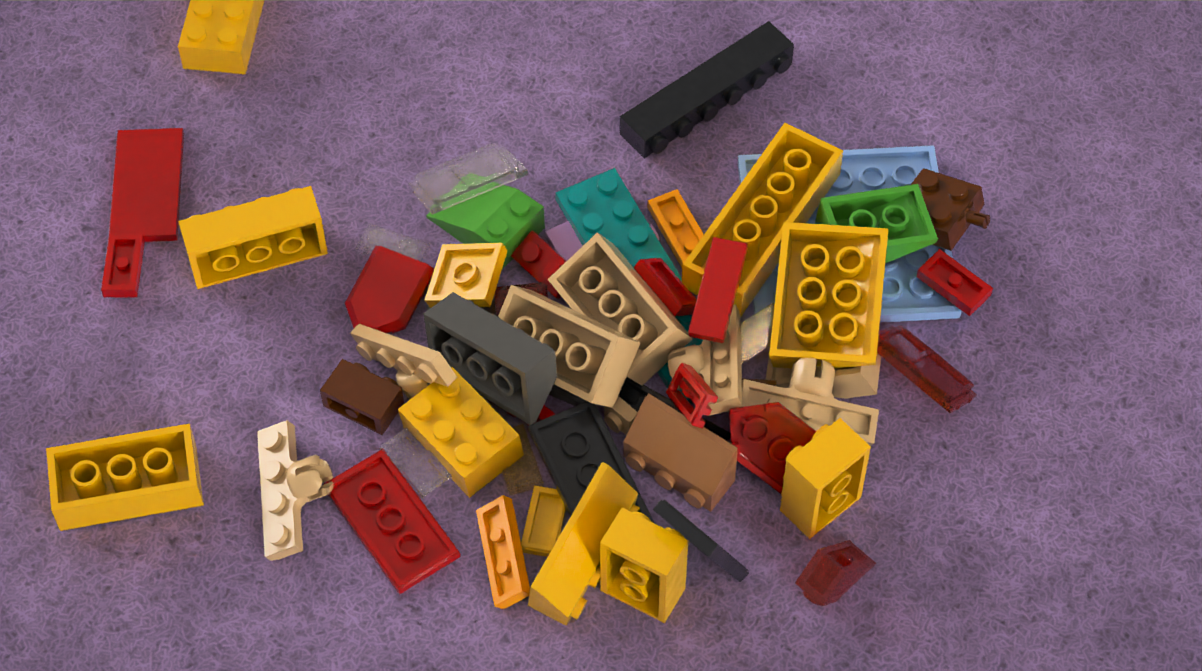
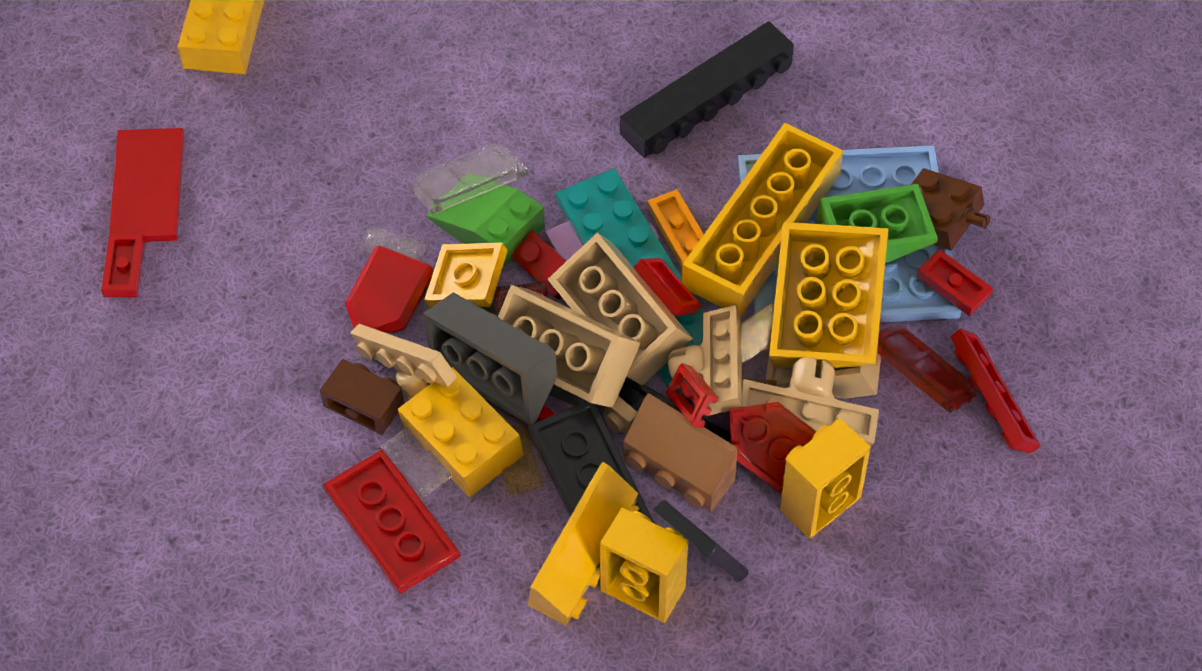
yellow brick [46,423,204,531] -> none
yellow brick [178,186,328,289] -> none
tan plate [257,420,334,561] -> none
light orange plate [476,495,530,609] -> none
yellow tile [521,485,566,557] -> none
red tile [688,237,748,343] -> none
clear red slope [795,540,876,606] -> none
none -> red plate [950,328,1041,453]

